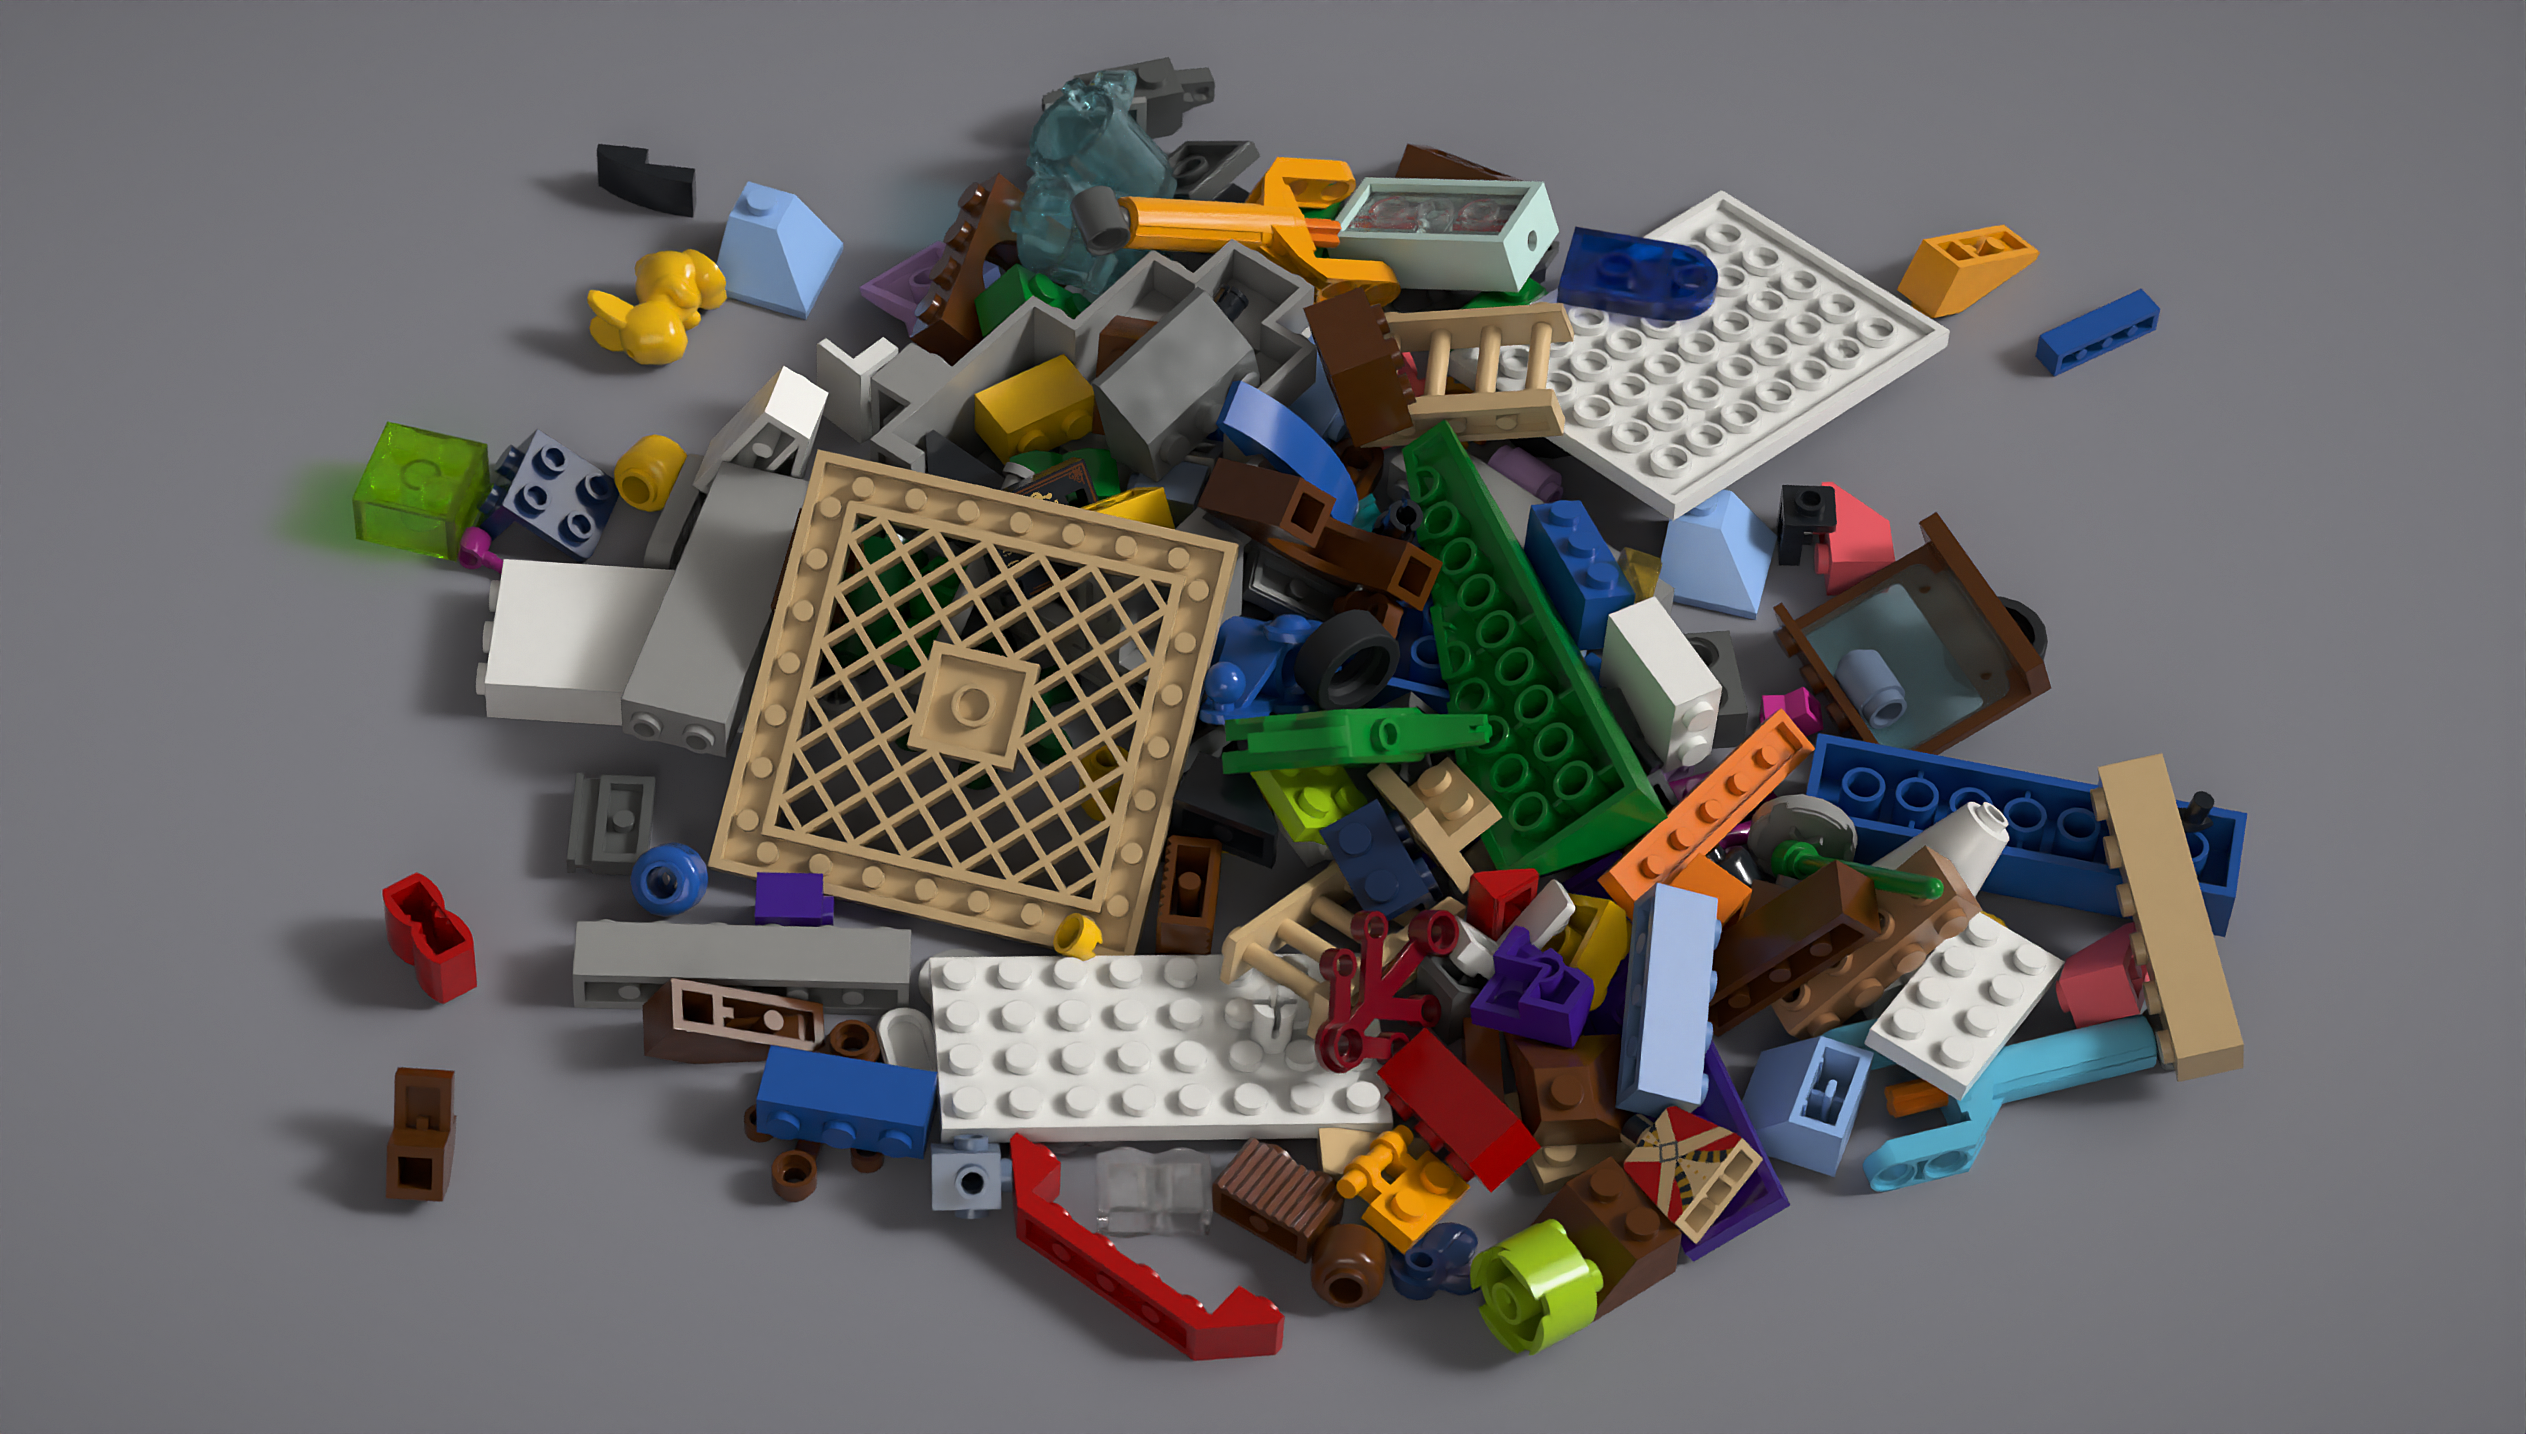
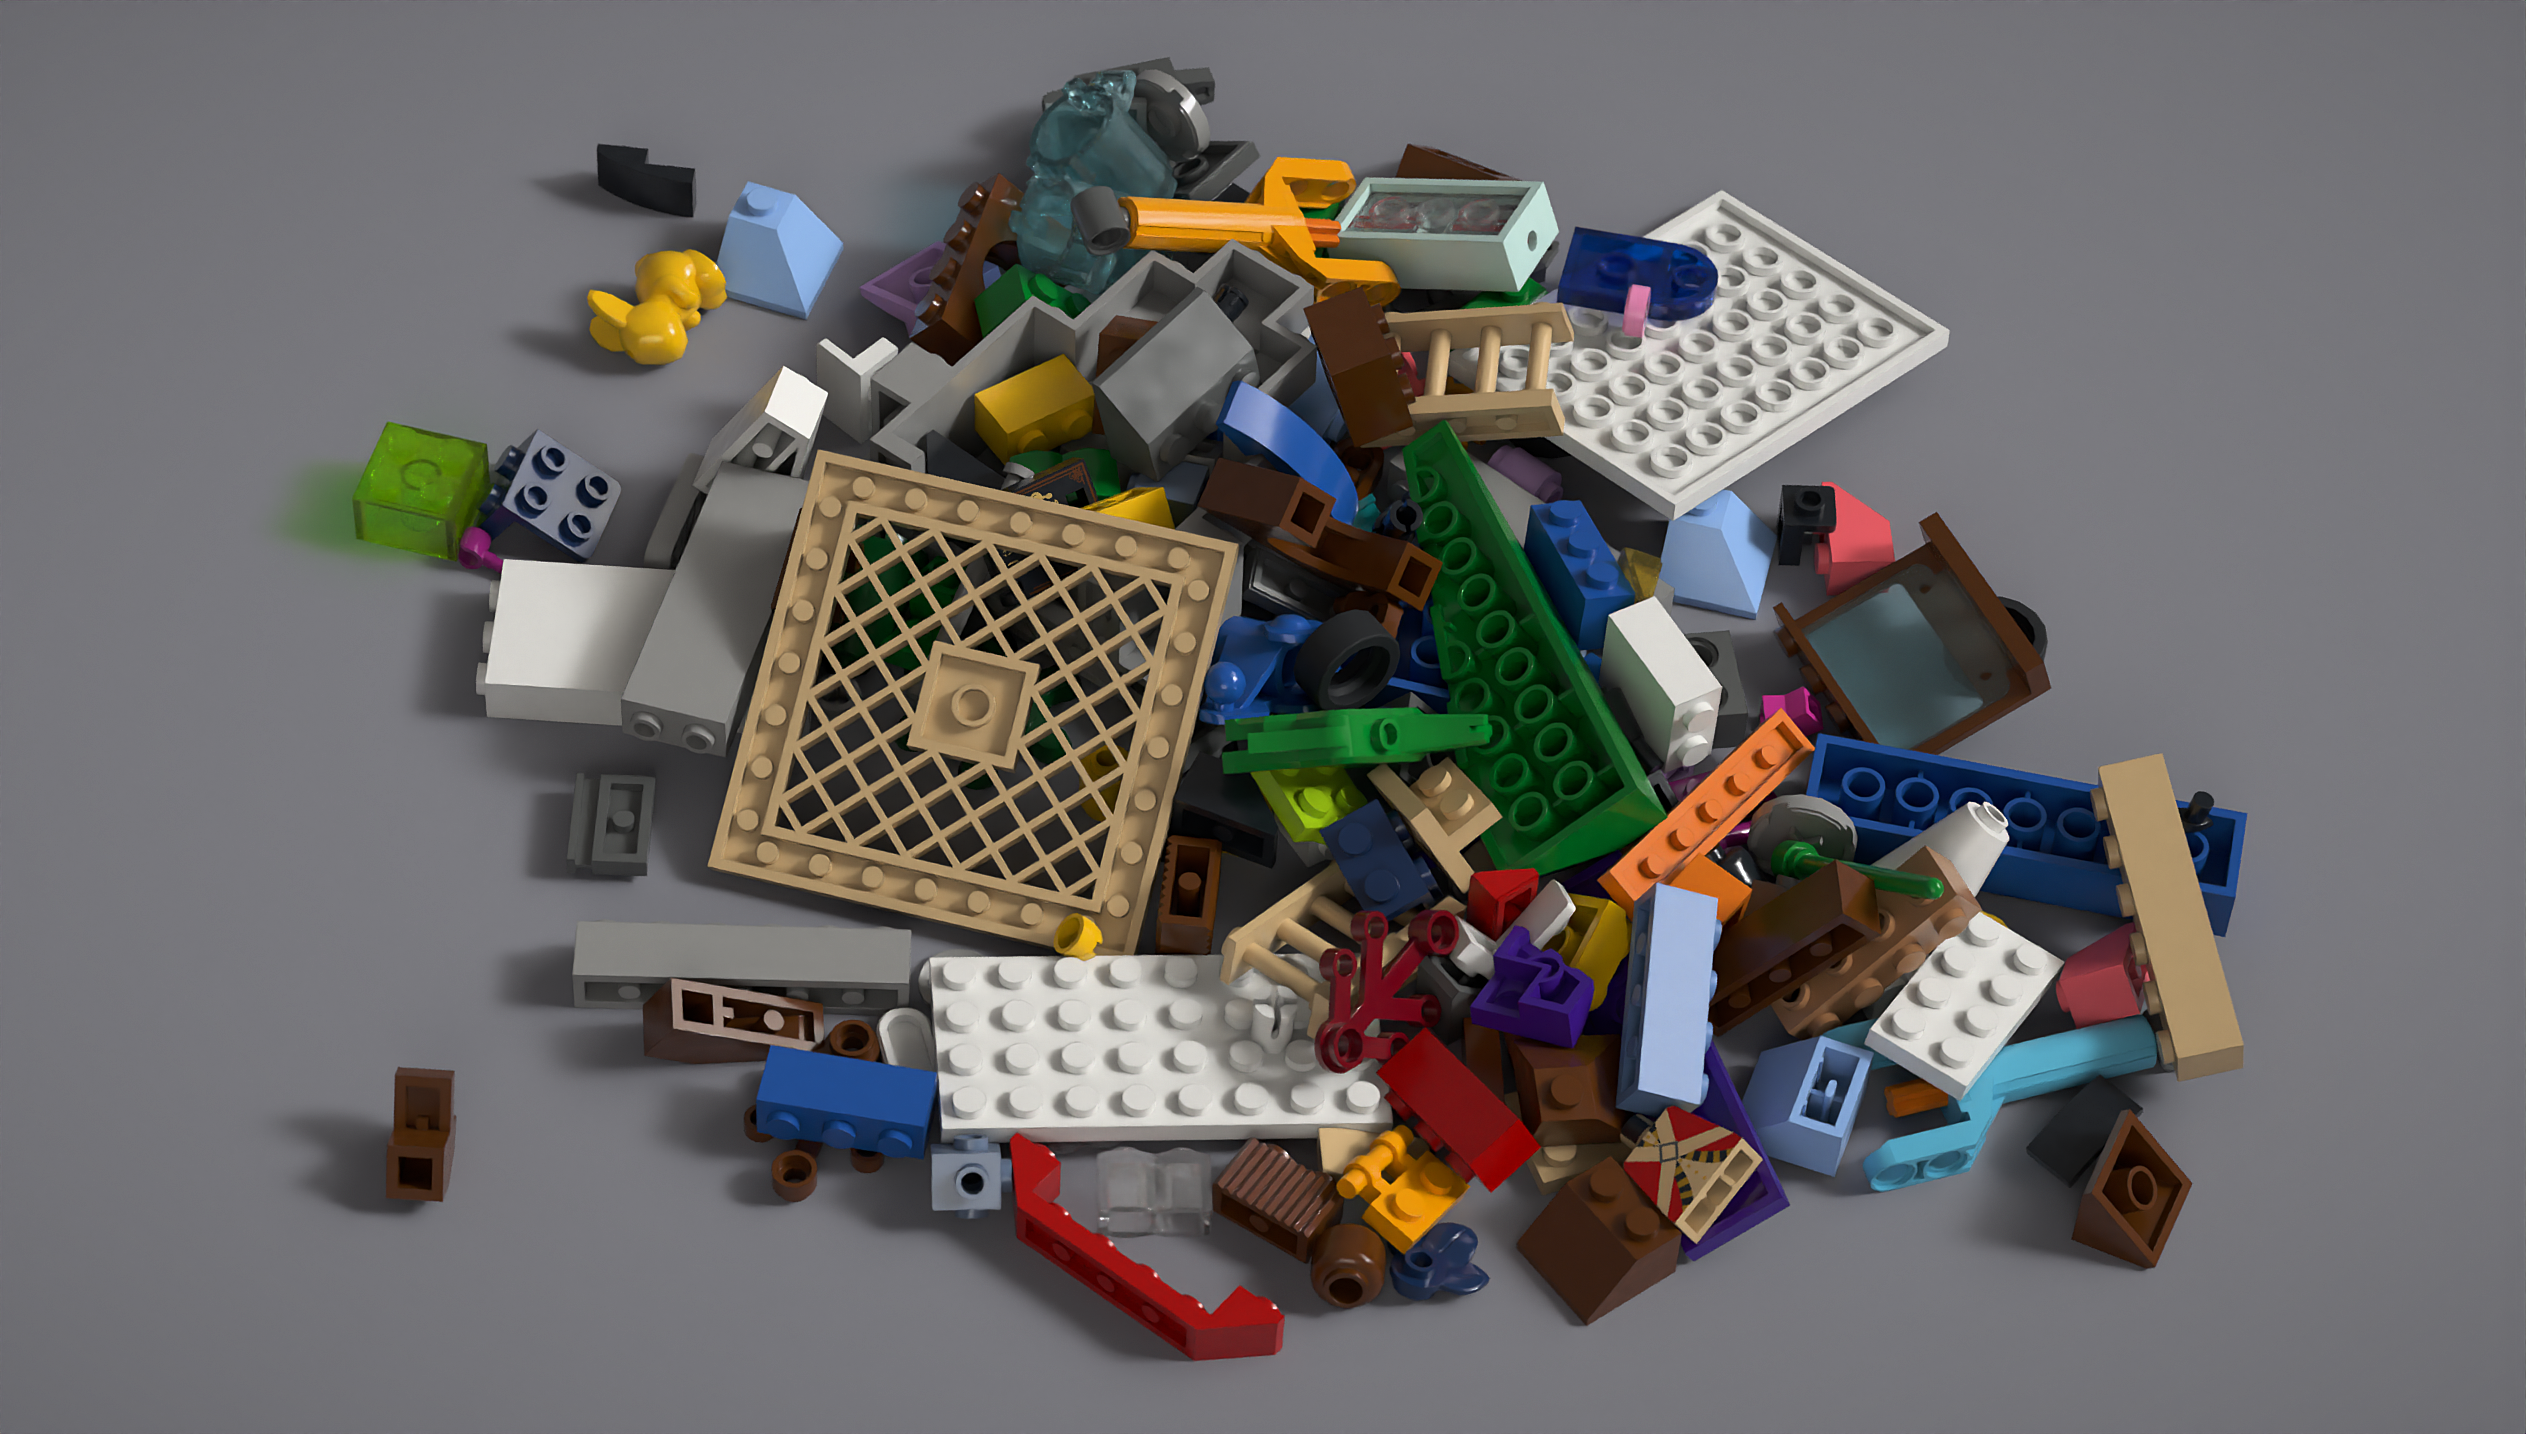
red brick [382,872,477,1004] -> none
yellow head [614,434,687,512] -> none
blue head [630,842,708,917] -> none
dark purple brick [755,872,834,927] -> none
lime brick [1470,1219,1603,1356] -> none
sand blue brick [1833,649,1907,729] -> none
light orange slope [1897,224,2040,318] -> none
blue piece [2036,288,2160,377] -> none
none -> light grey tile [1124,70,1211,162]
none -> bright pink tile [1622,284,1651,338]
none -> black slope [2026,1074,2143,1188]
none -> reddish brown slope [2071,1109,2193,1269]

